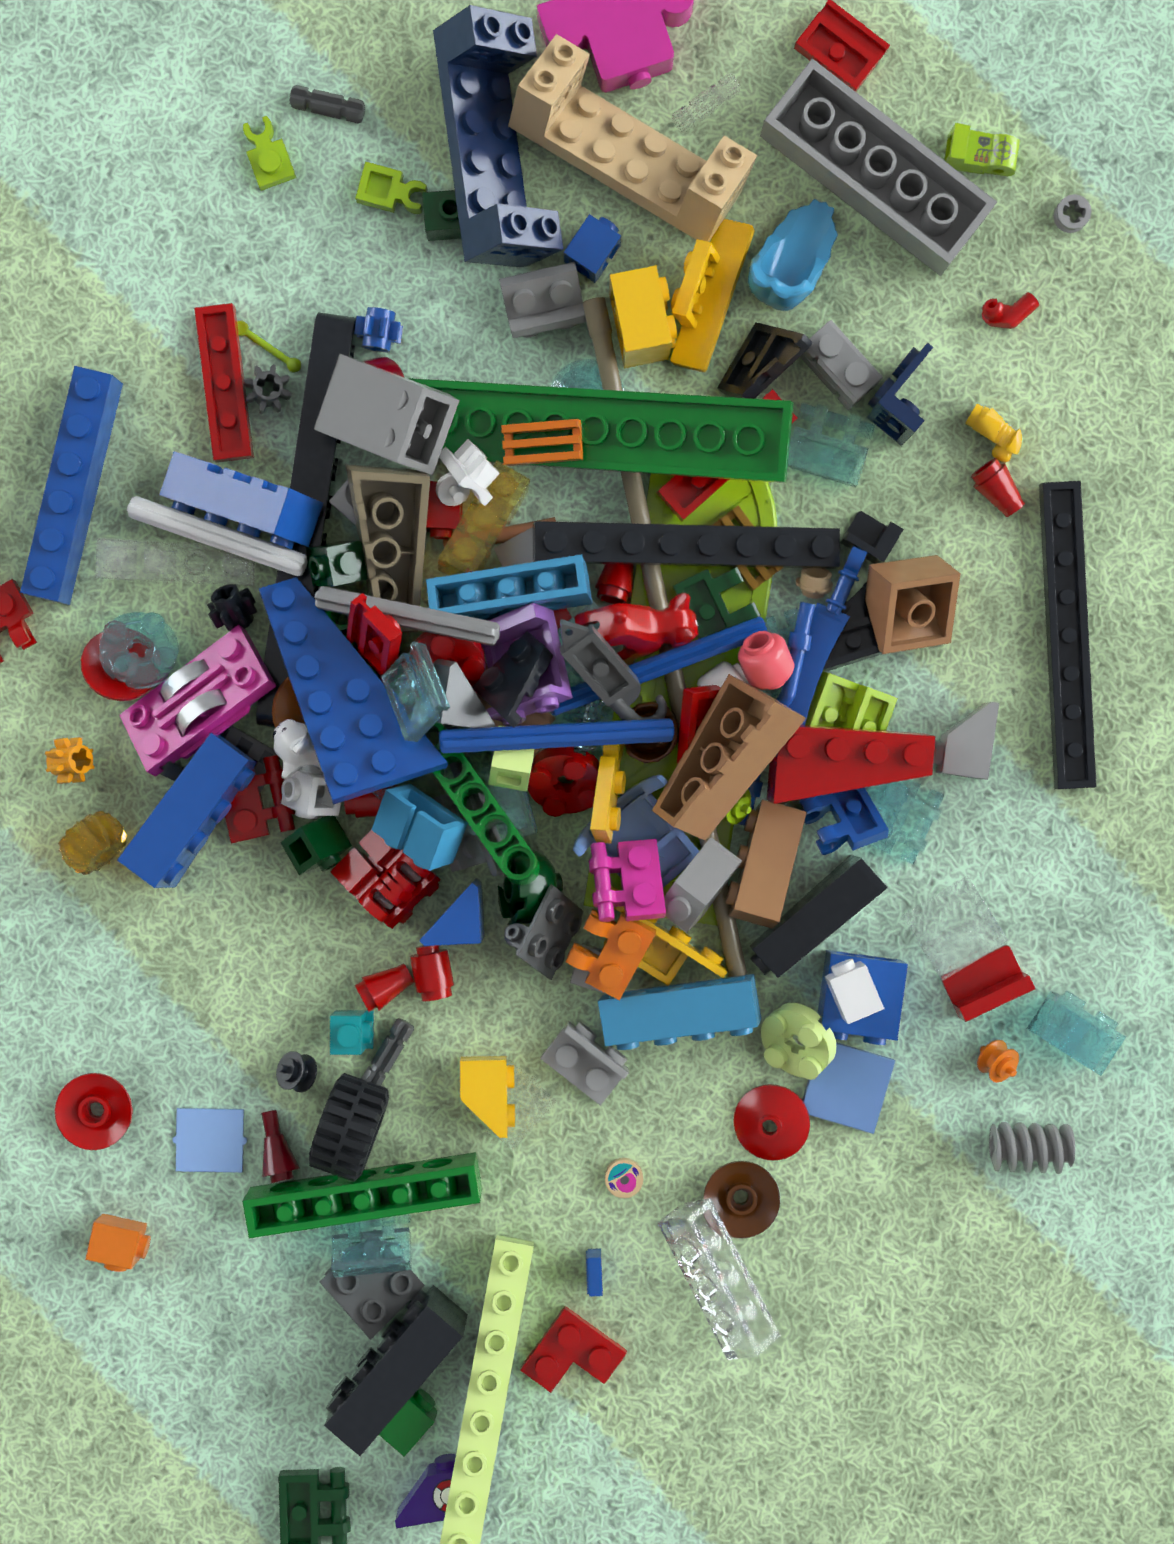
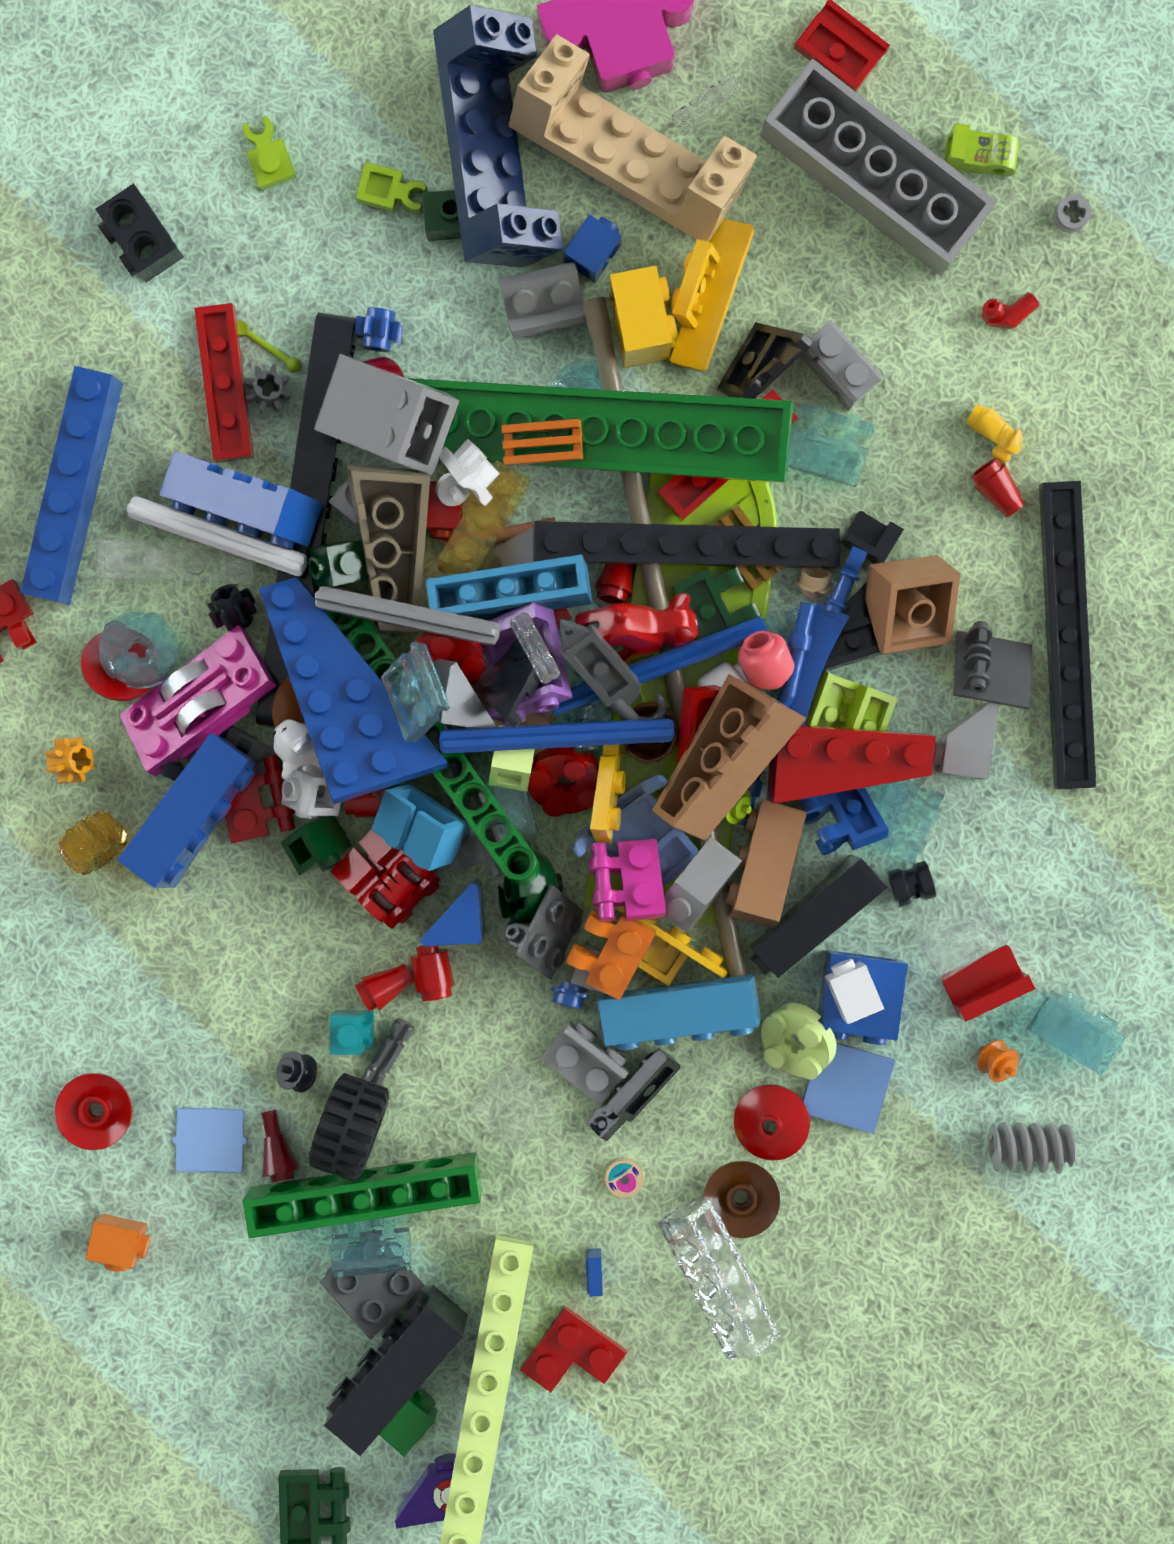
dark grey axle [289,85,365,123] -> none
red plate [346,593,402,680] -> none
yellow slope [460,1056,515,1138] -> none
dark azure hair [748,199,838,311] -> none
dark blue bracket [866,342,934,446] -> none
none -> black brick [95,183,184,283]
none -> clear axle [510,612,560,684]
none -> blue plate [551,980,589,1010]
none -> black hinge [587,1048,681,1141]
none -> black wheel [888,860,936,908]
none -> dark grey hinge [953,621,1032,710]

